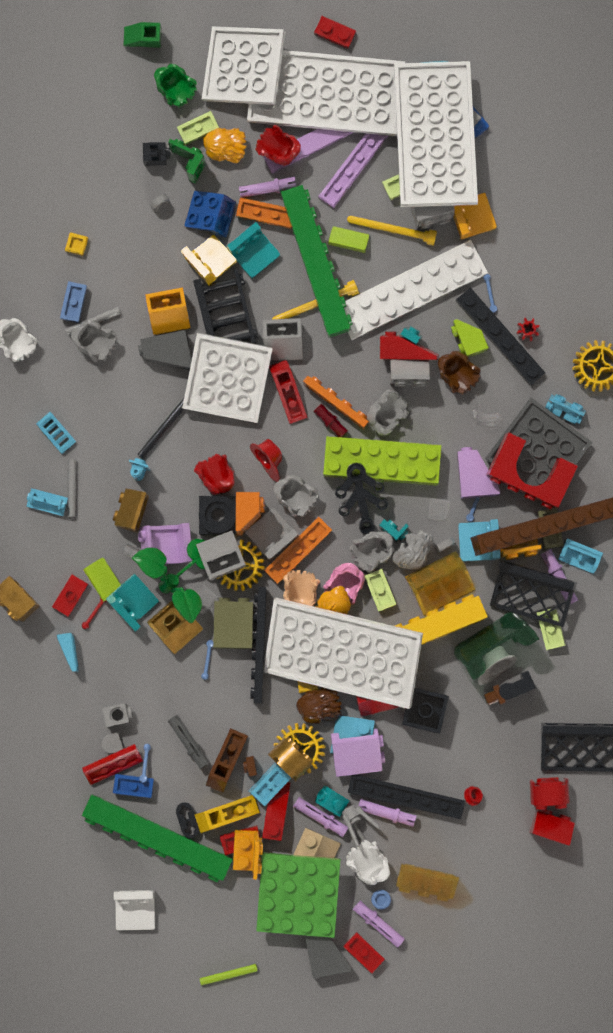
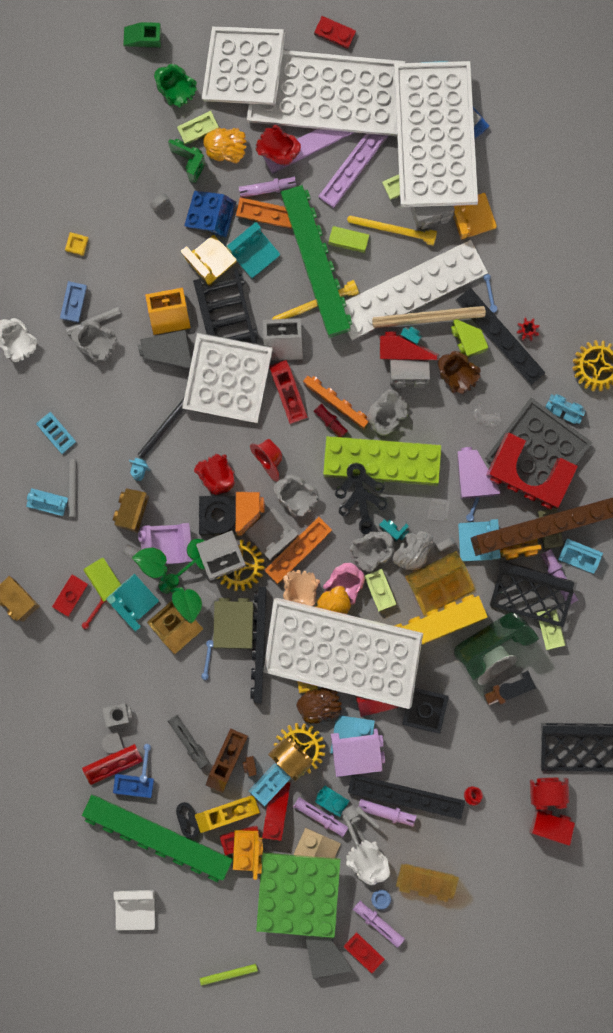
medium azure slope [57,633,79,672] -> none
black brick [143,142,170,166] -> none
none -> tan axle [372,306,486,328]

